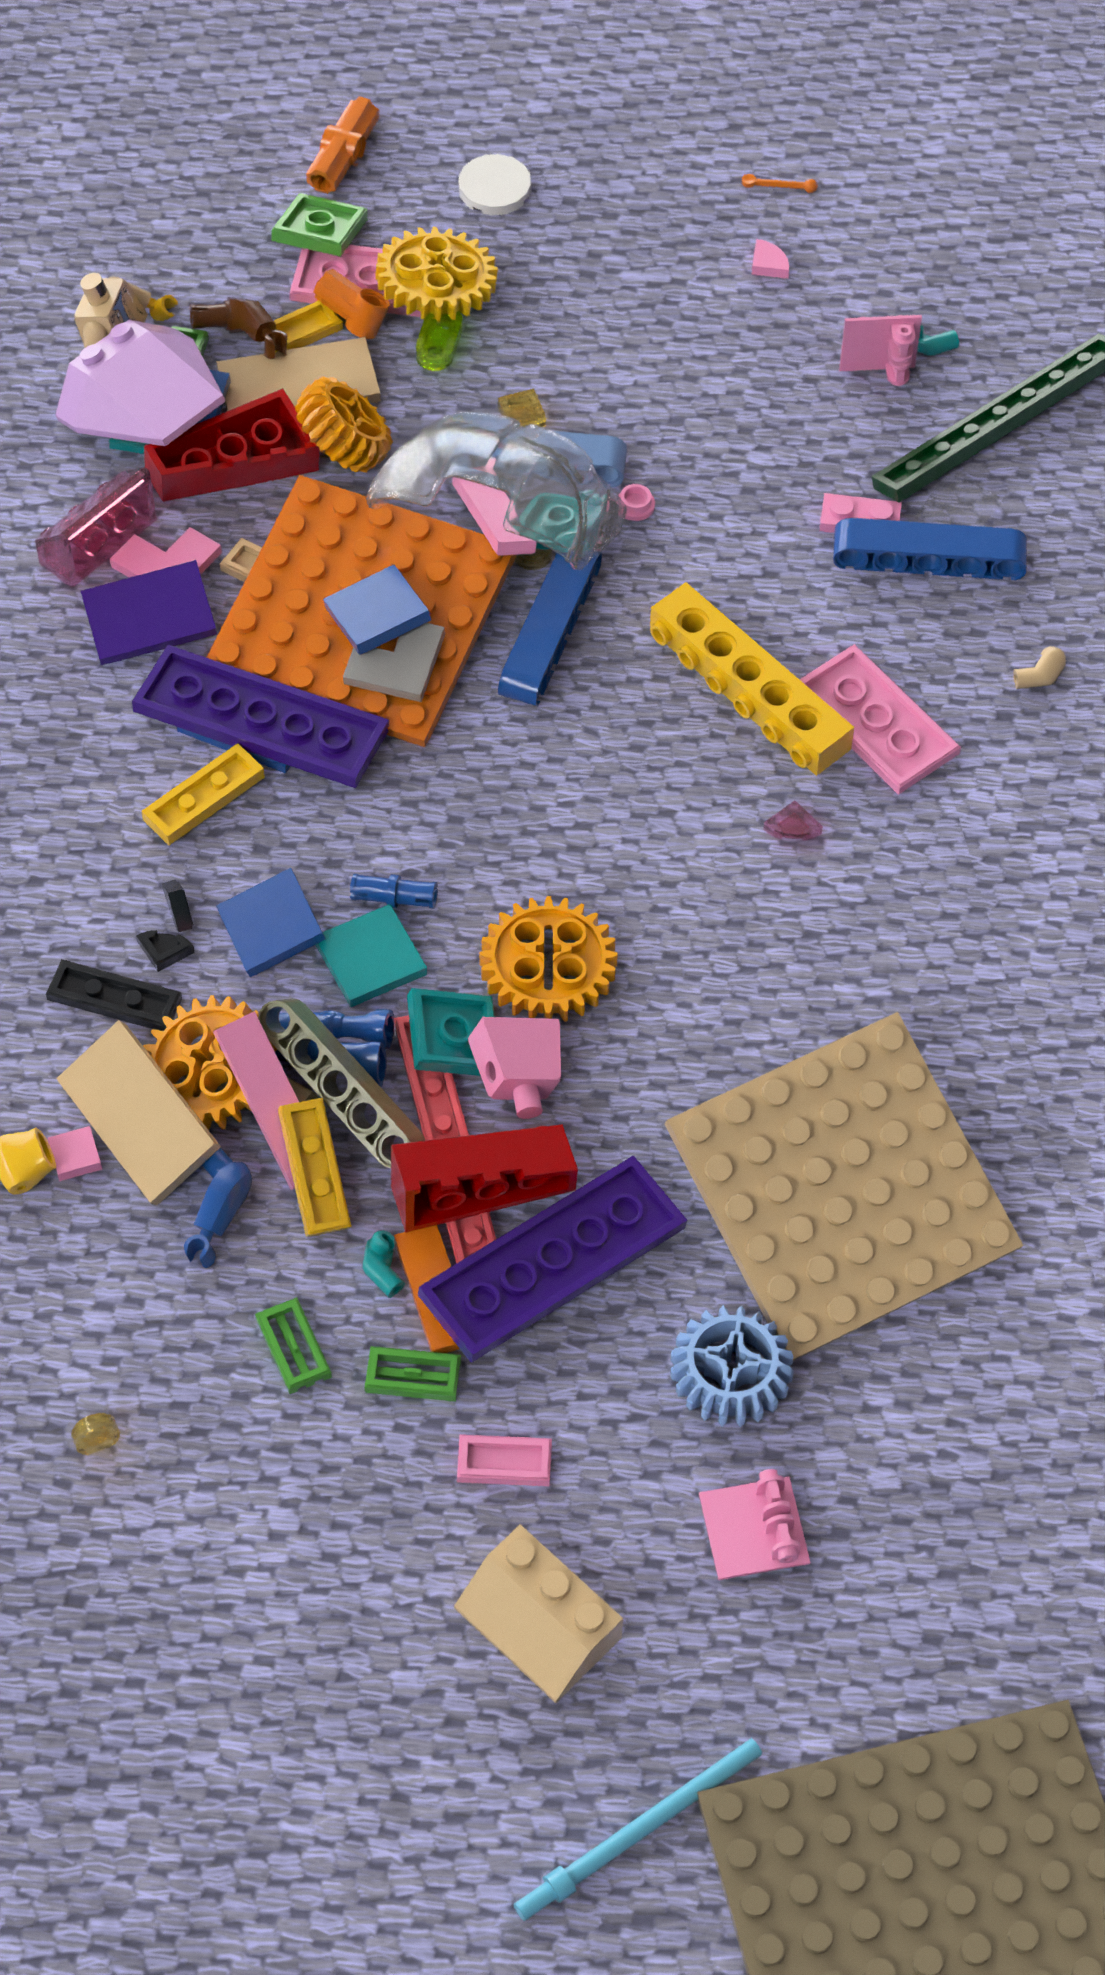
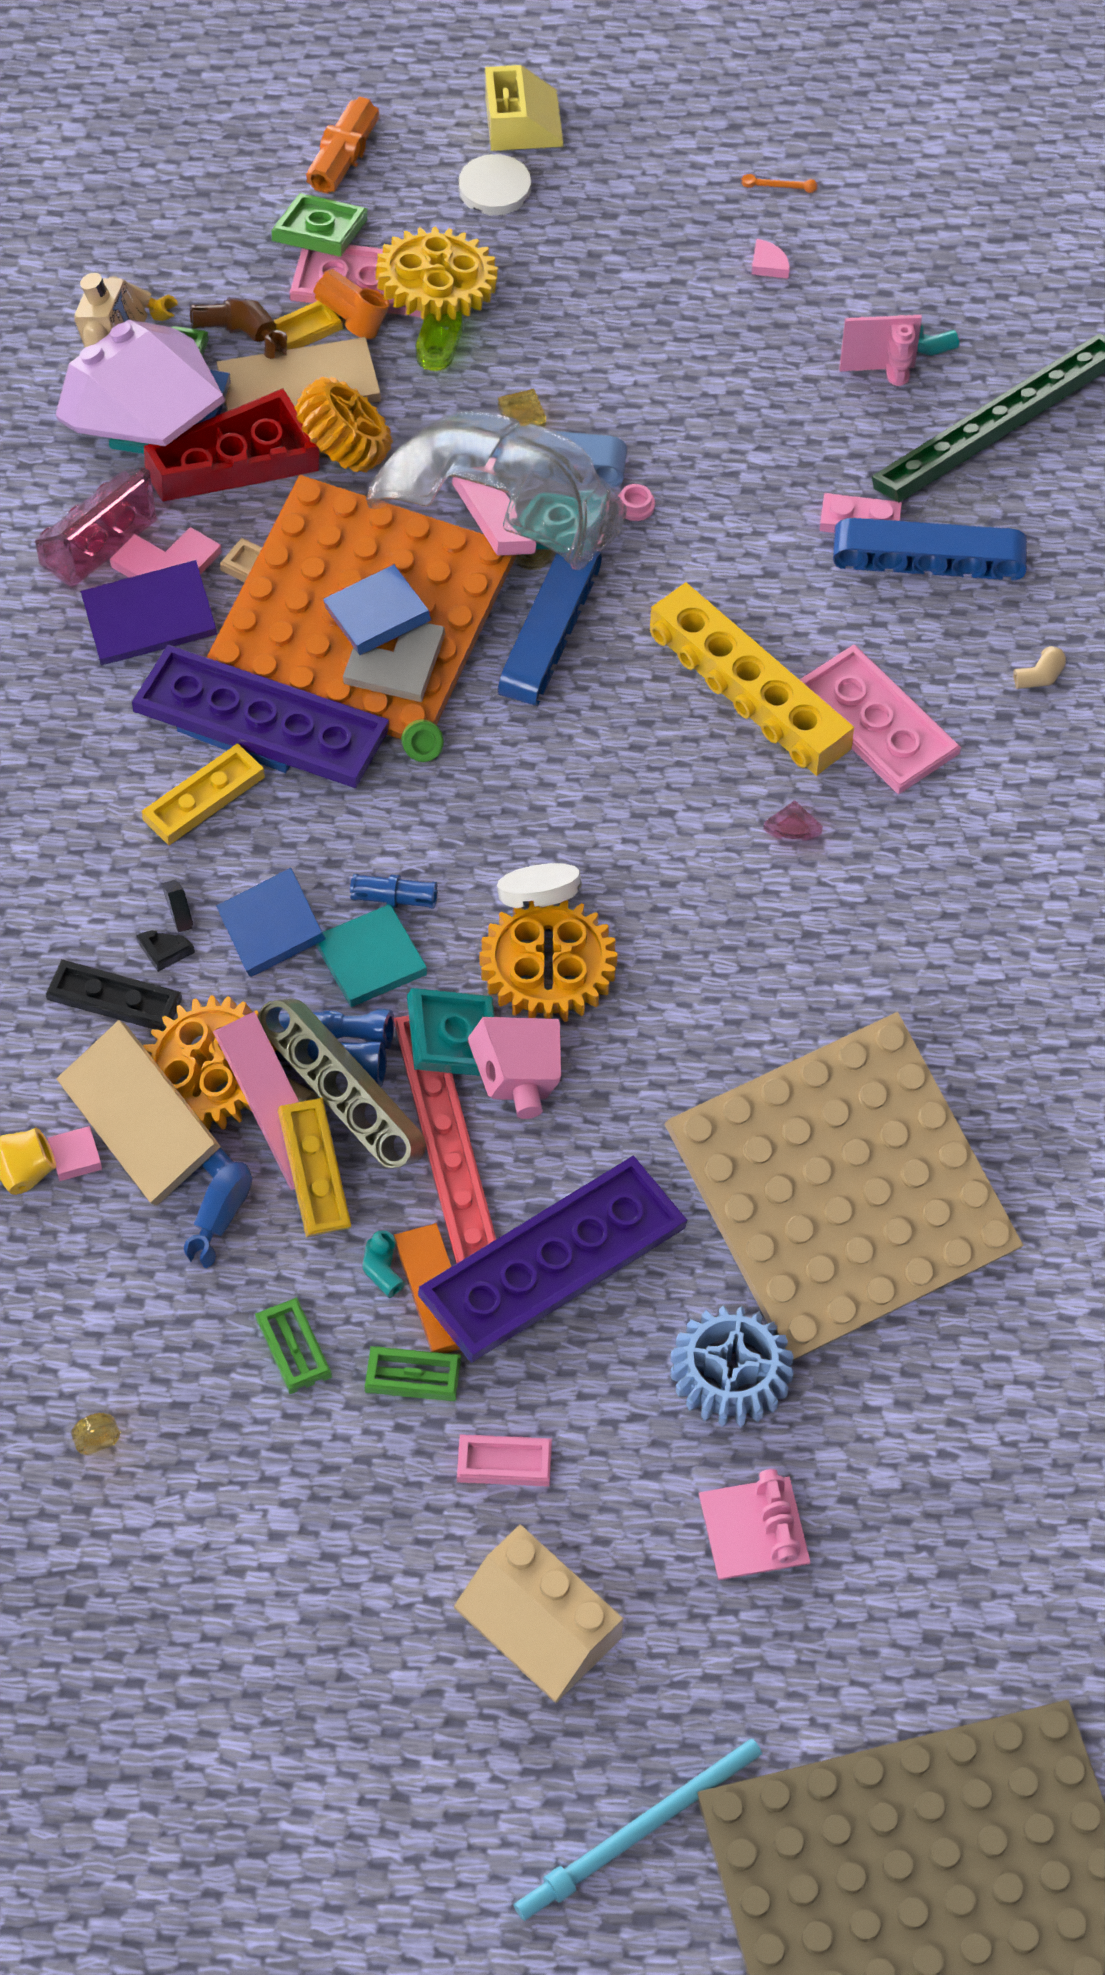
red wedge [391,1124,578,1233] -> none
none -> bright green tile [401,719,444,762]
none -> light yellow slope [485,65,563,151]
none -> white tile [497,863,582,908]

